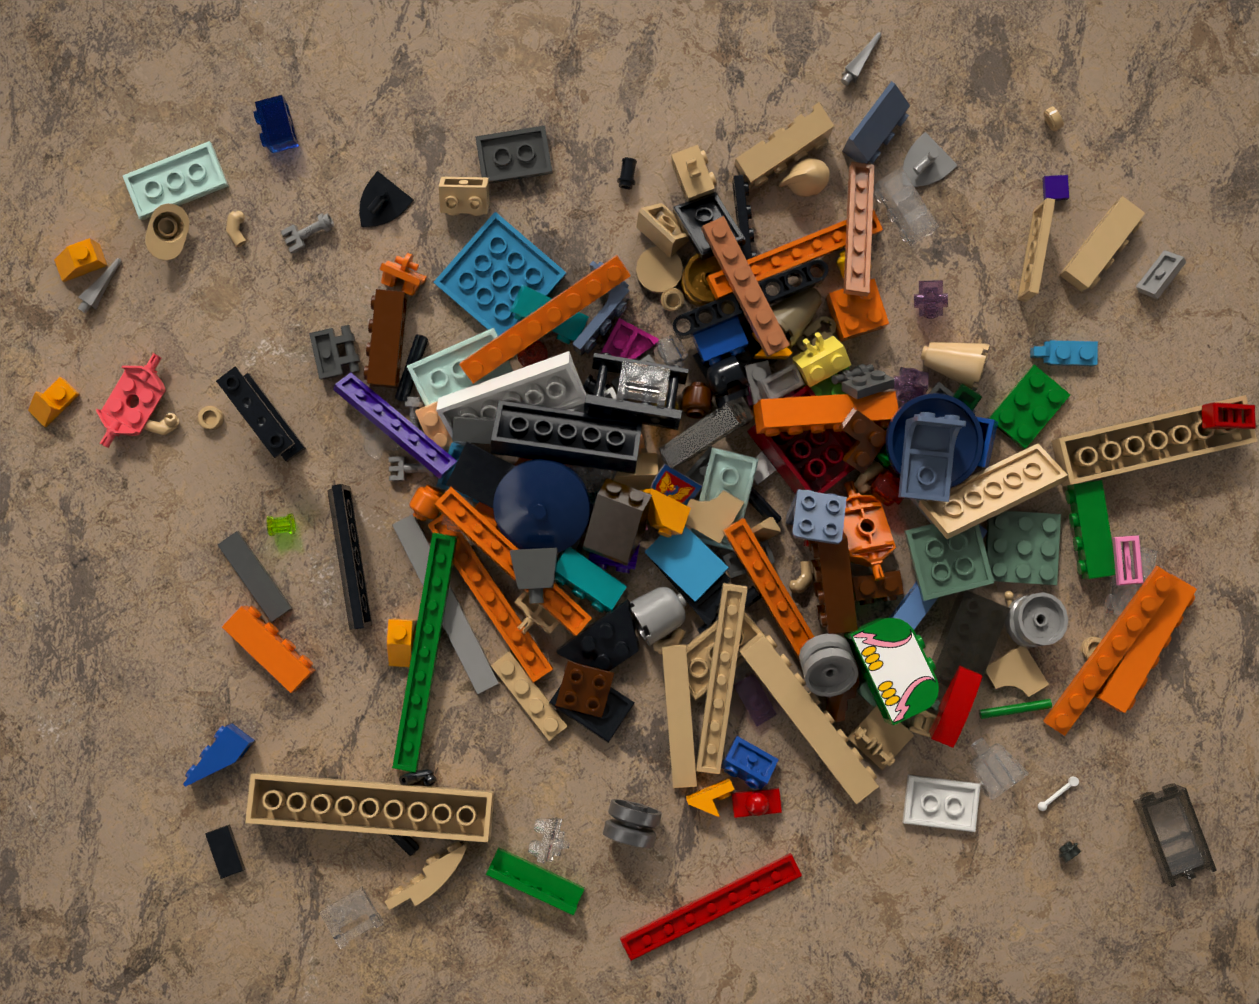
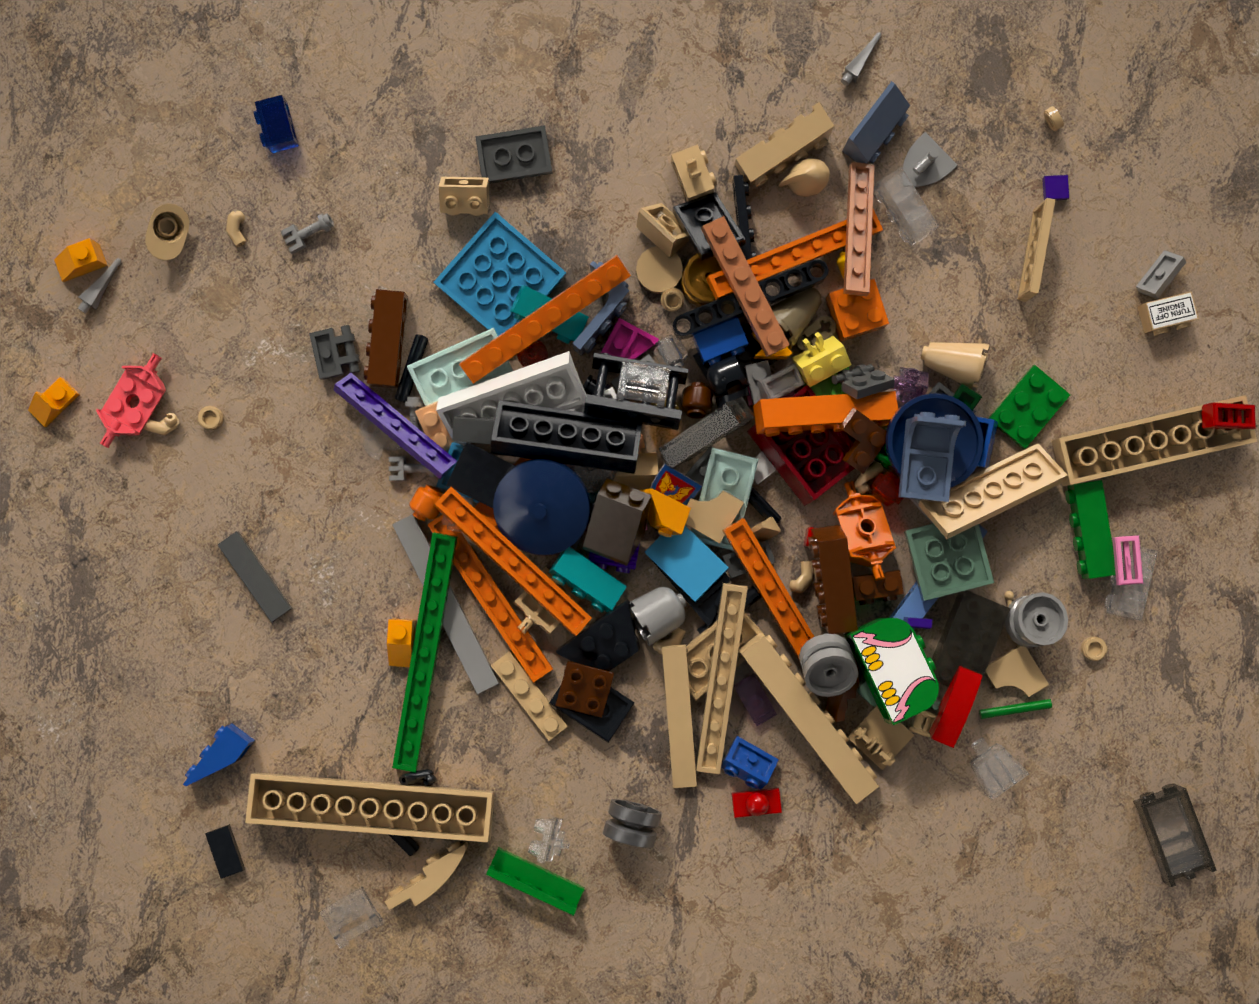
light aqua tile [123,141,229,220] -> none
black fence [216,366,306,462] -> none
orange brick [222,605,316,693] -> none
clear neon green bush [267,513,296,536] -> none
black arch [327,484,372,630] -> none
black shield [359,171,414,227] -> none
orange hips [380,253,427,296] -> none
dark grey torso [510,548,558,604] -> none
black pin [617,157,637,190] -> none
red tile [620,853,802,961] -> none
light orange slope [686,778,735,817] -> none
sand blue bracket [785,489,847,544] -> none
white tile [903,775,981,832] -> none
clear purple brick [914,280,948,319] -> none
sand green plate [985,511,1061,585] -> none
dark azure hinge [1030,340,1098,366] -> none
white hinge [1038,776,1079,811] -> none
orange plate [1043,565,1179,736] -> none
pearl dark grey plate [1058,841,1081,863] -> none
tan brick [1059,196,1145,292] -> none
orange brick [1094,574,1197,713] -> none
none -> dark purple tile [903,617,932,629]
none -> brick [1137,291,1199,336]

